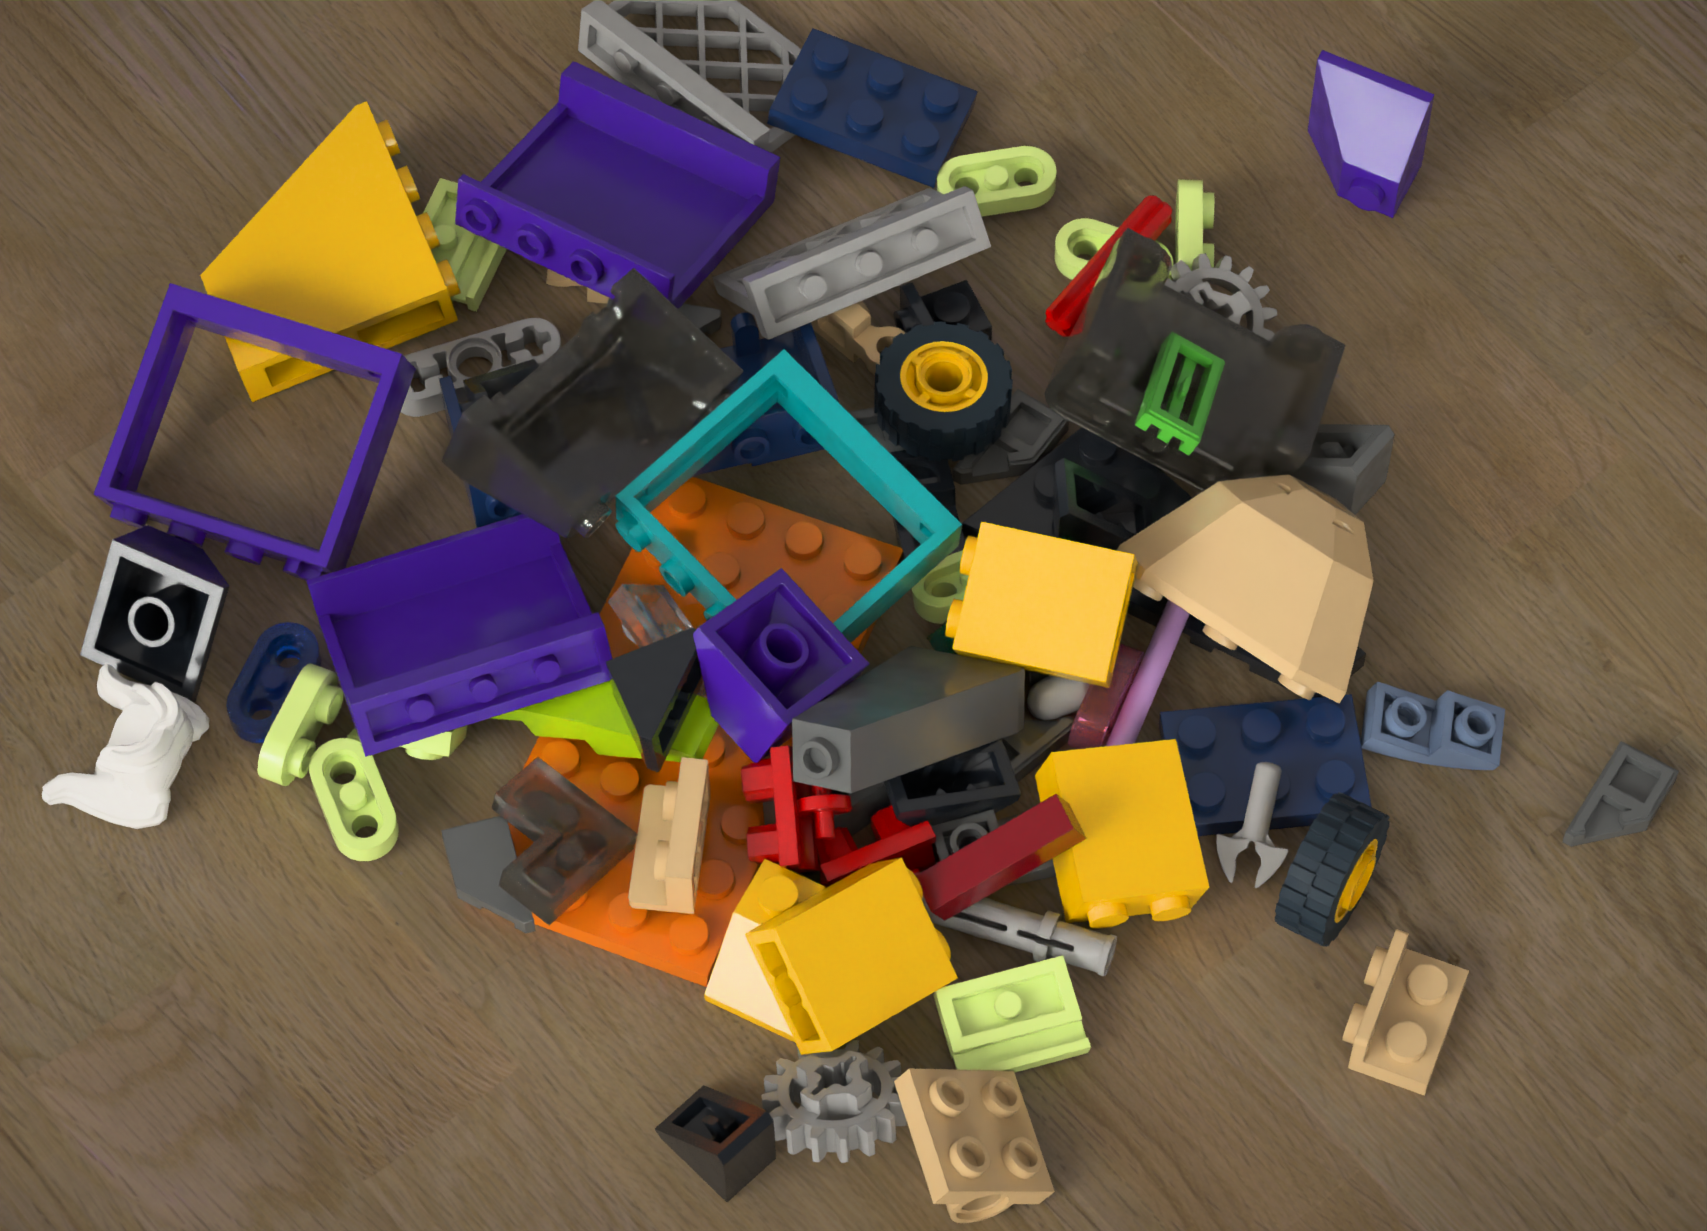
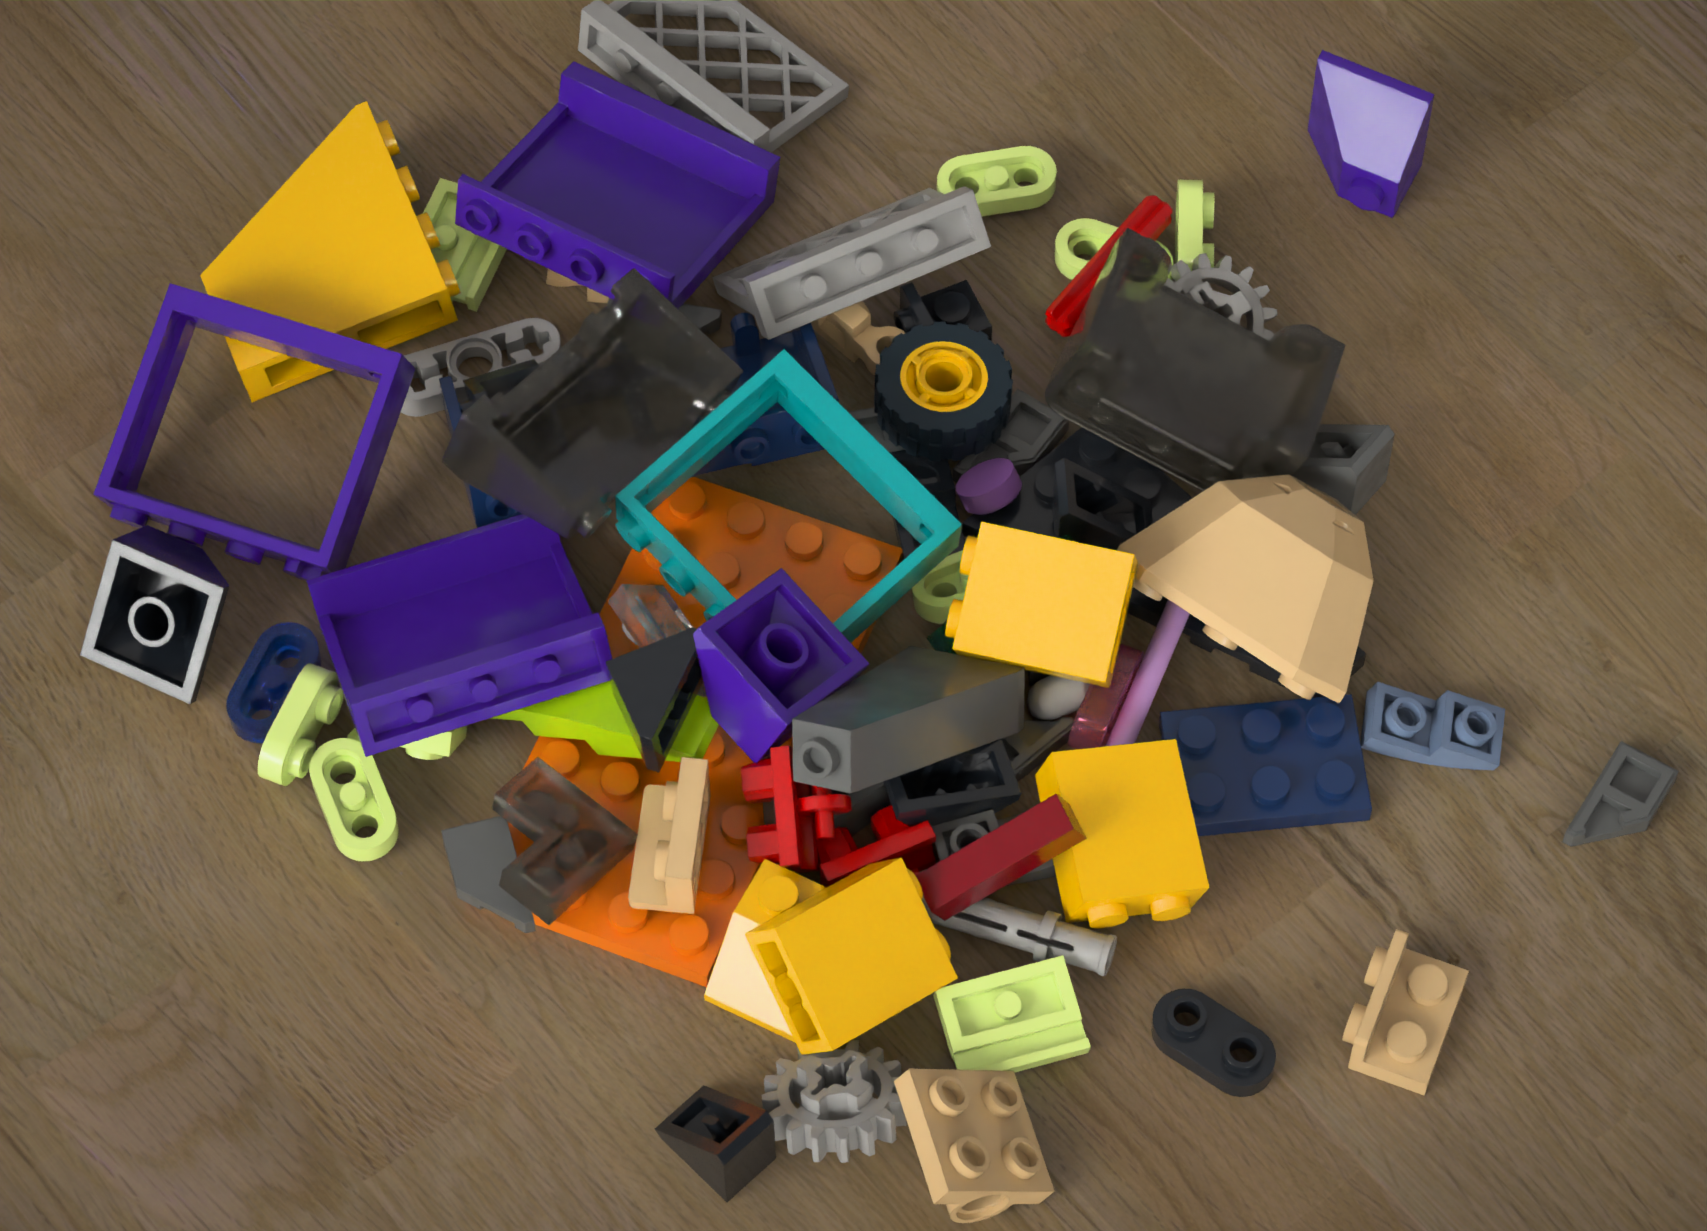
white hair [42,663,209,829] -> none
dark blue plate [767,28,978,188] -> none
bright green tile [1135,331,1225,456] -> none
light grey bar [1216,762,1289,888] -> none
black wheel [1274,792,1390,947] -> none
none -> medium lavender tile [956,458,1022,515]
none -> black plate [1151,989,1276,1097]

